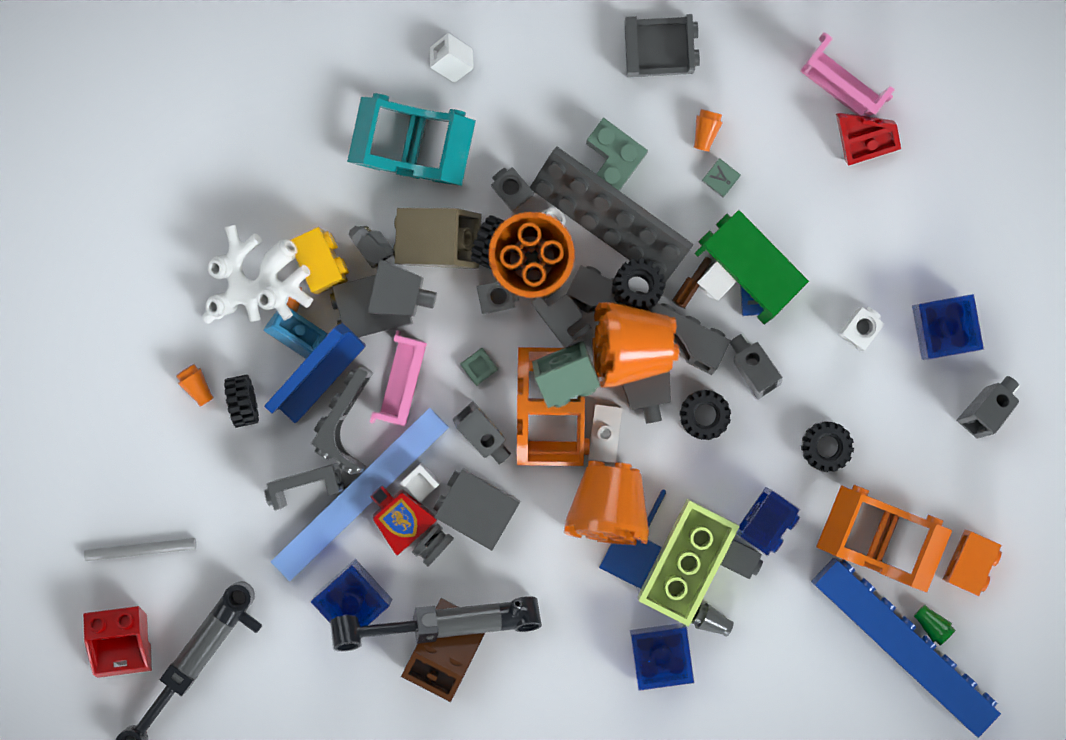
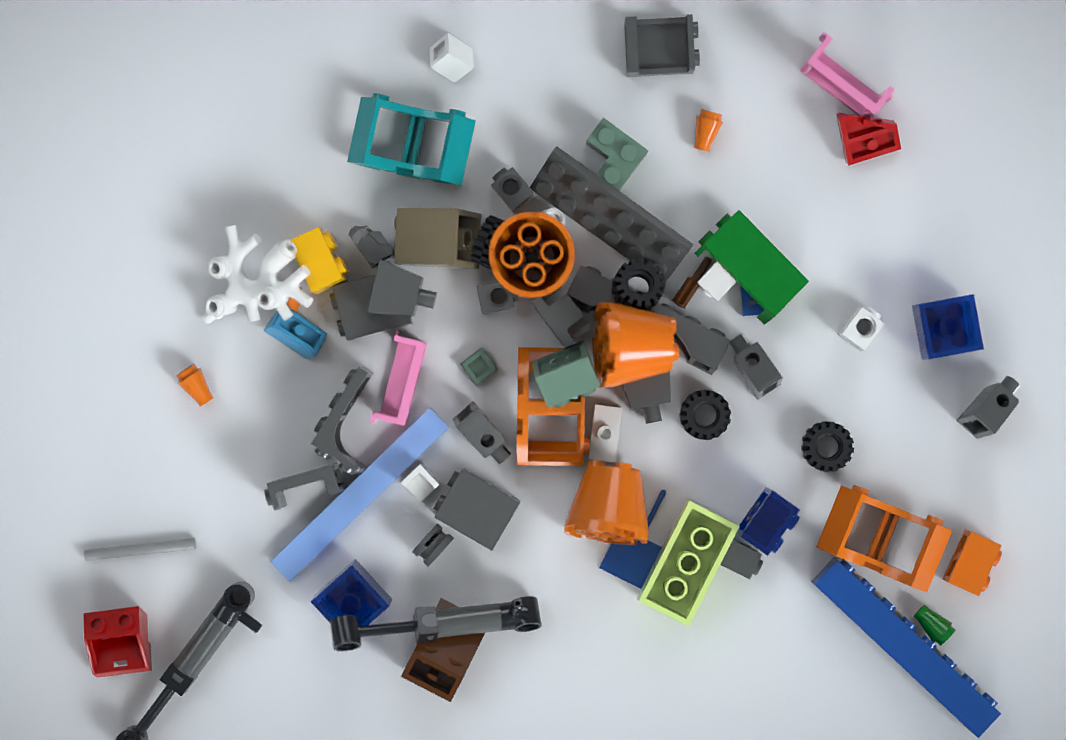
black tyre [224,374,259,428] -> none
blue panel [264,323,366,423] -> none
torso [370,486,437,556] -> none
clear blue brick [629,623,694,691] -> none
dark grey cone [691,603,734,637] -> none
sand green tile [702,158,741,197] -> none

